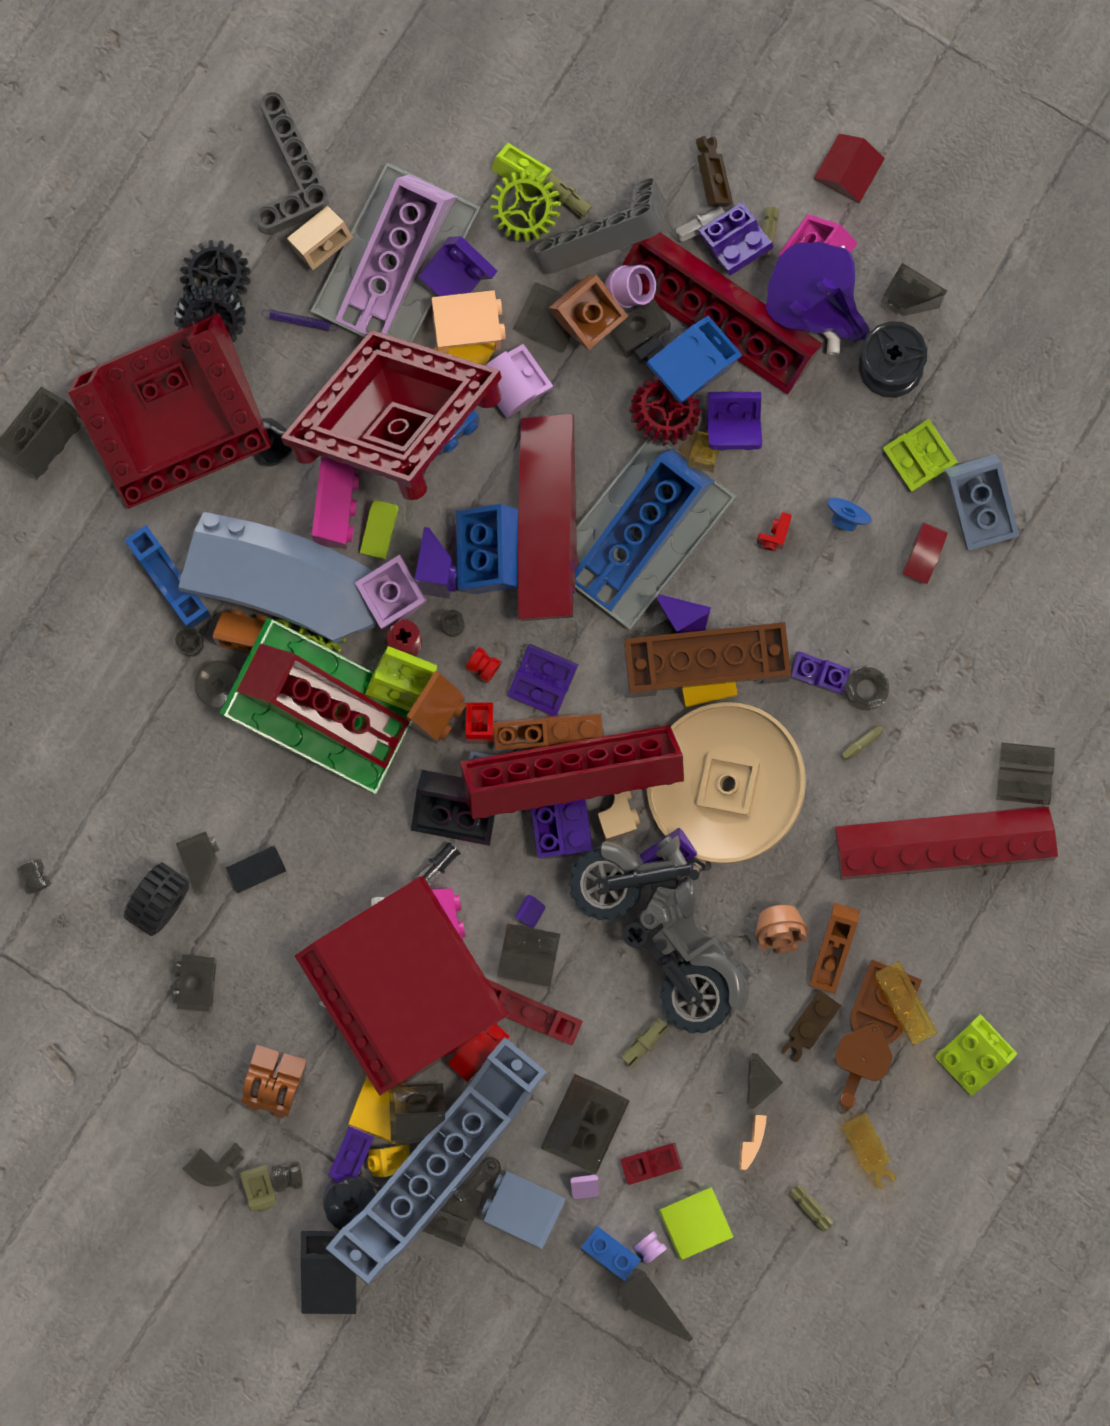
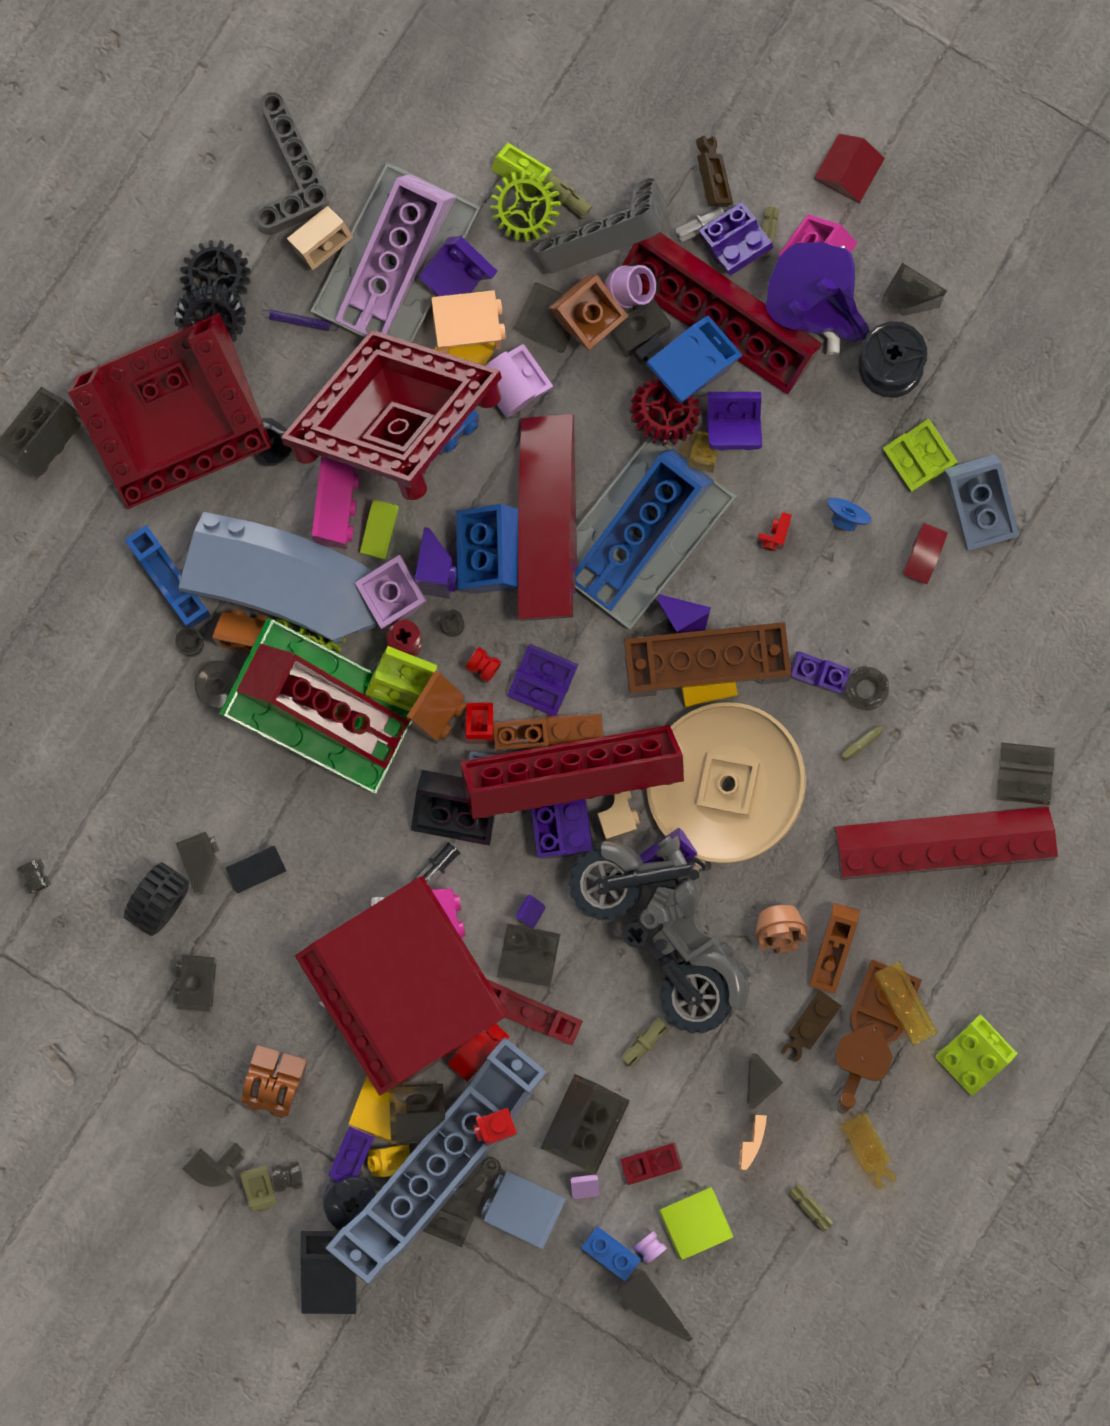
none -> red bracket [473,1108,518,1146]

